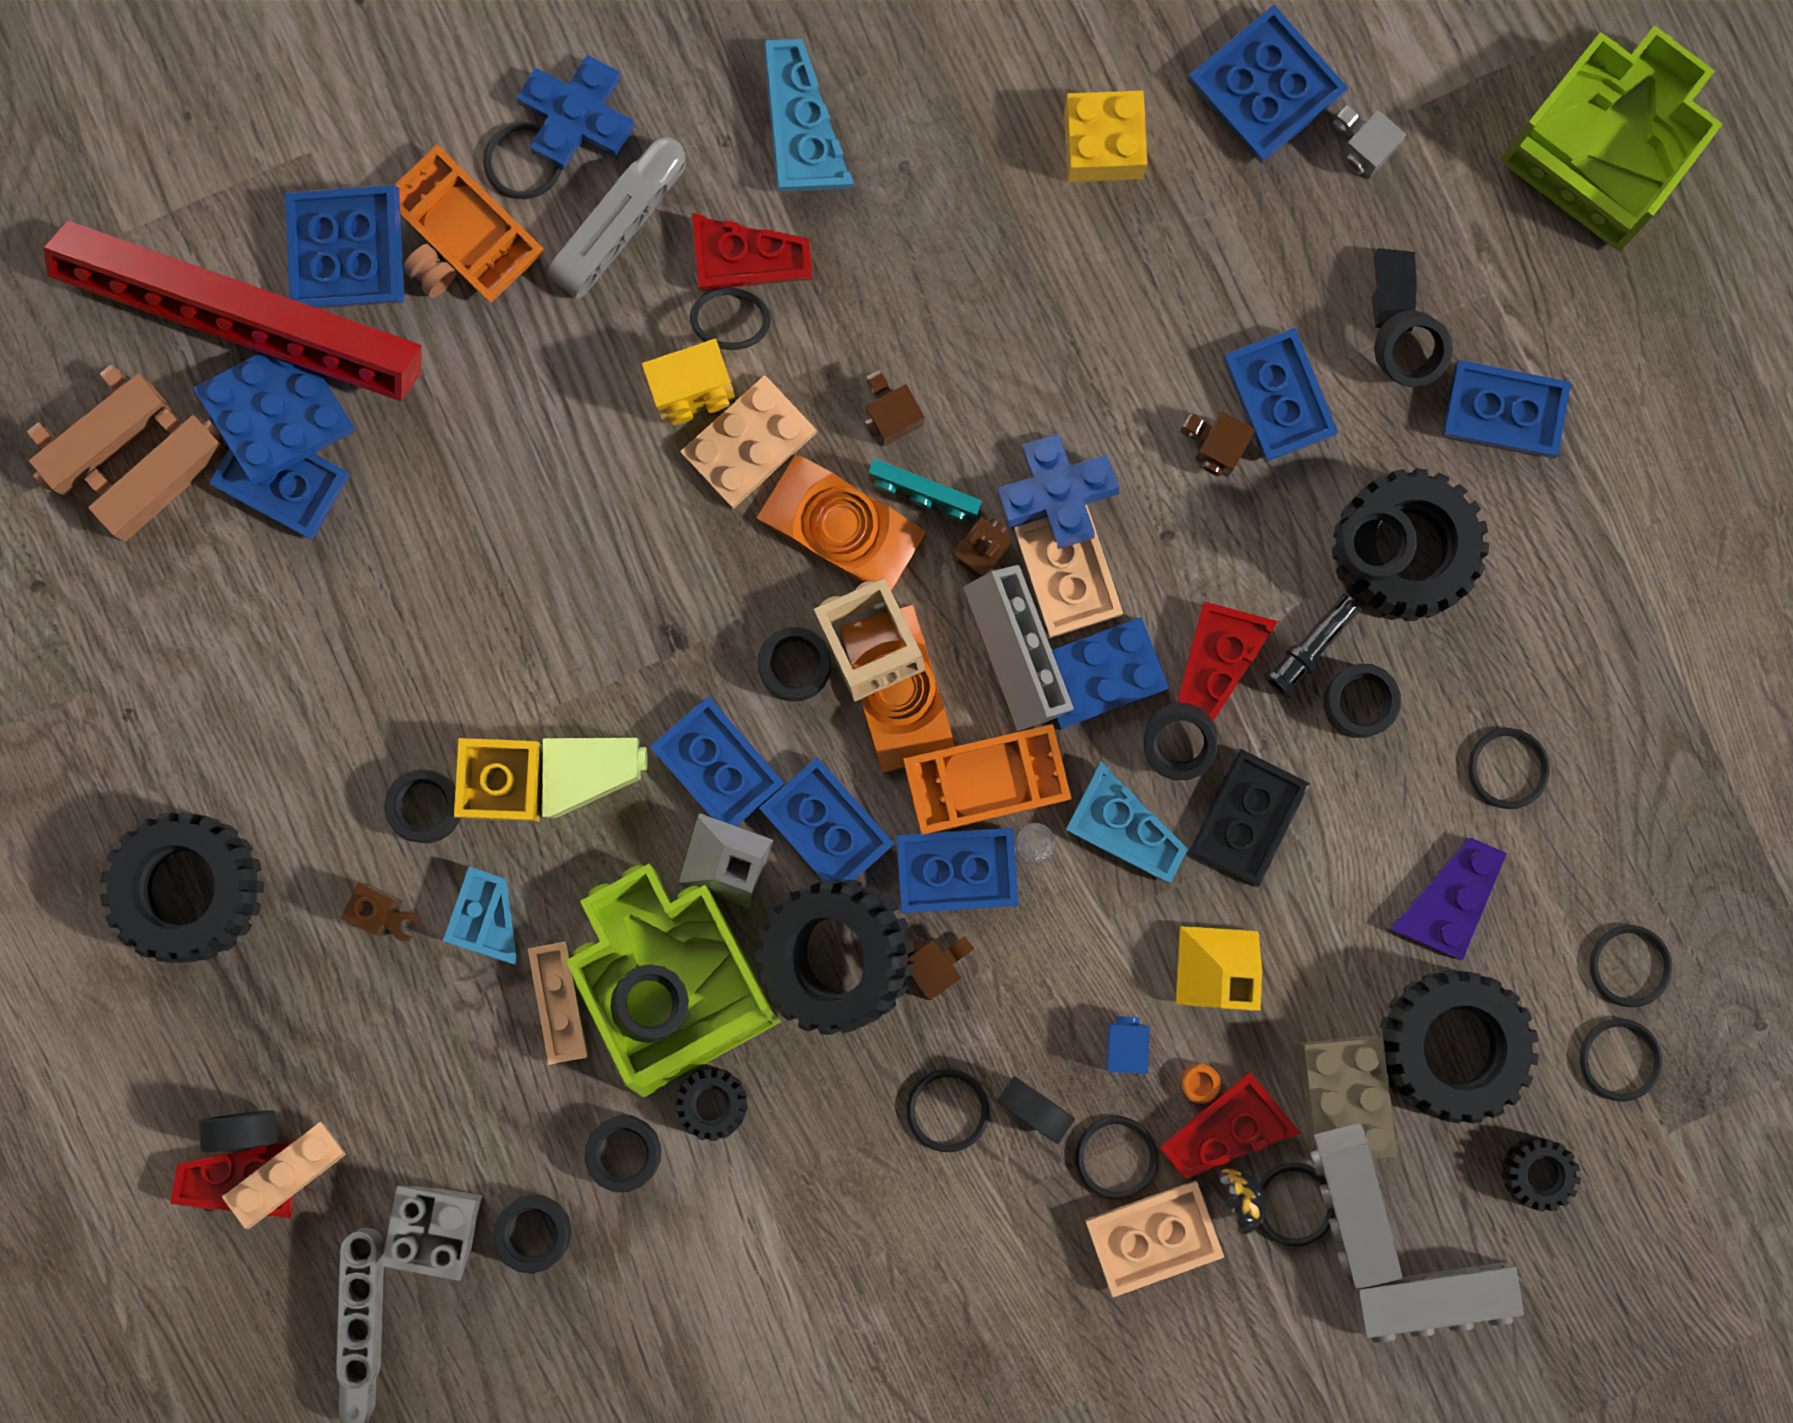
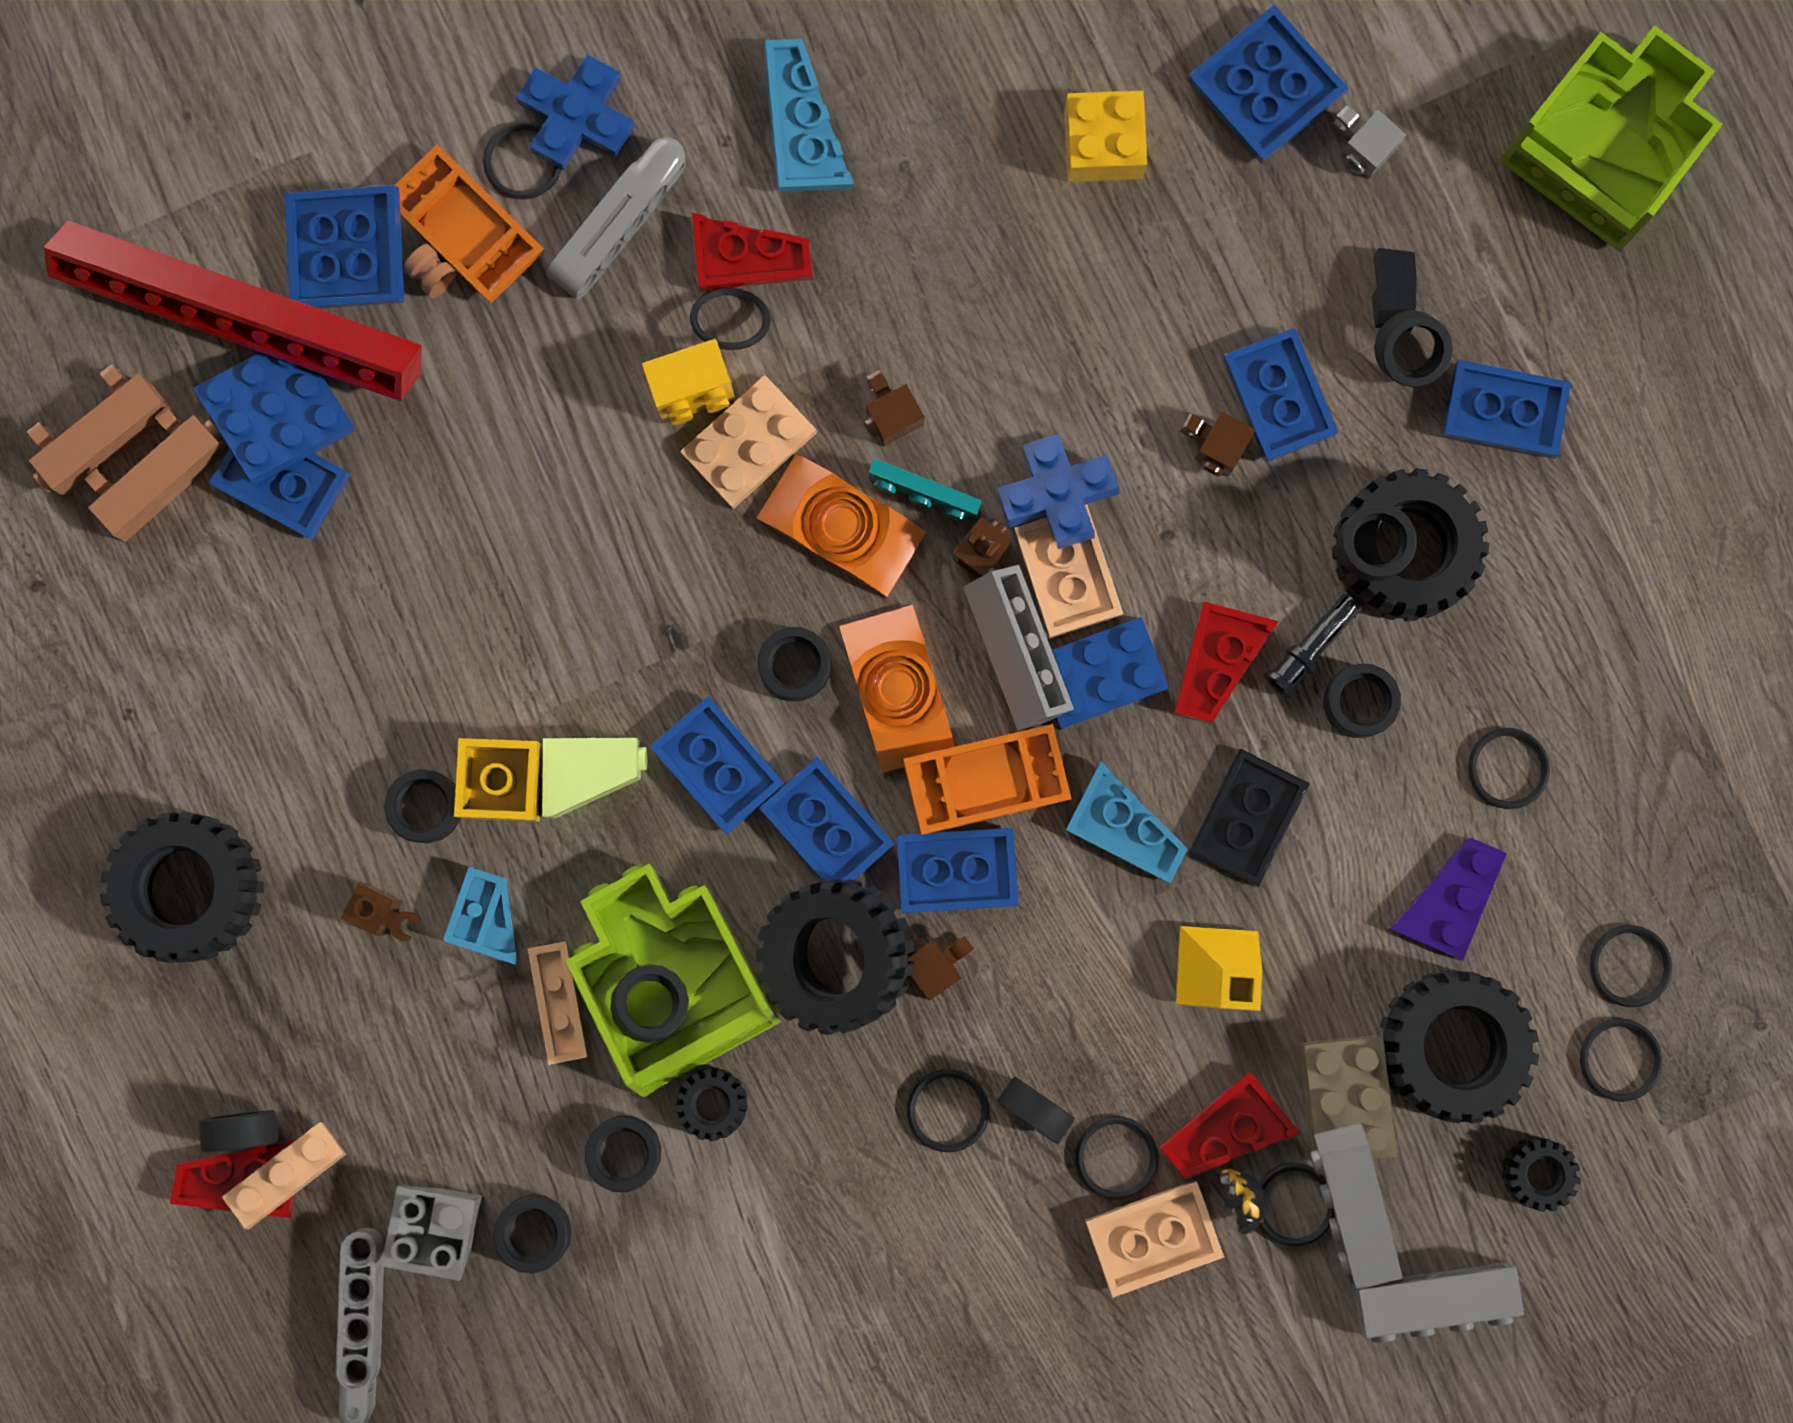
light grey slope [679,814,773,909] -> none
tan window [814,578,925,702] -> none
clear wheel [1014,823,1056,863] -> none
blue brick [1105,1016,1150,1074] -> none
black tyre [1144,703,1217,781] -> none
orange tile [1180,1064,1221,1104] -> none

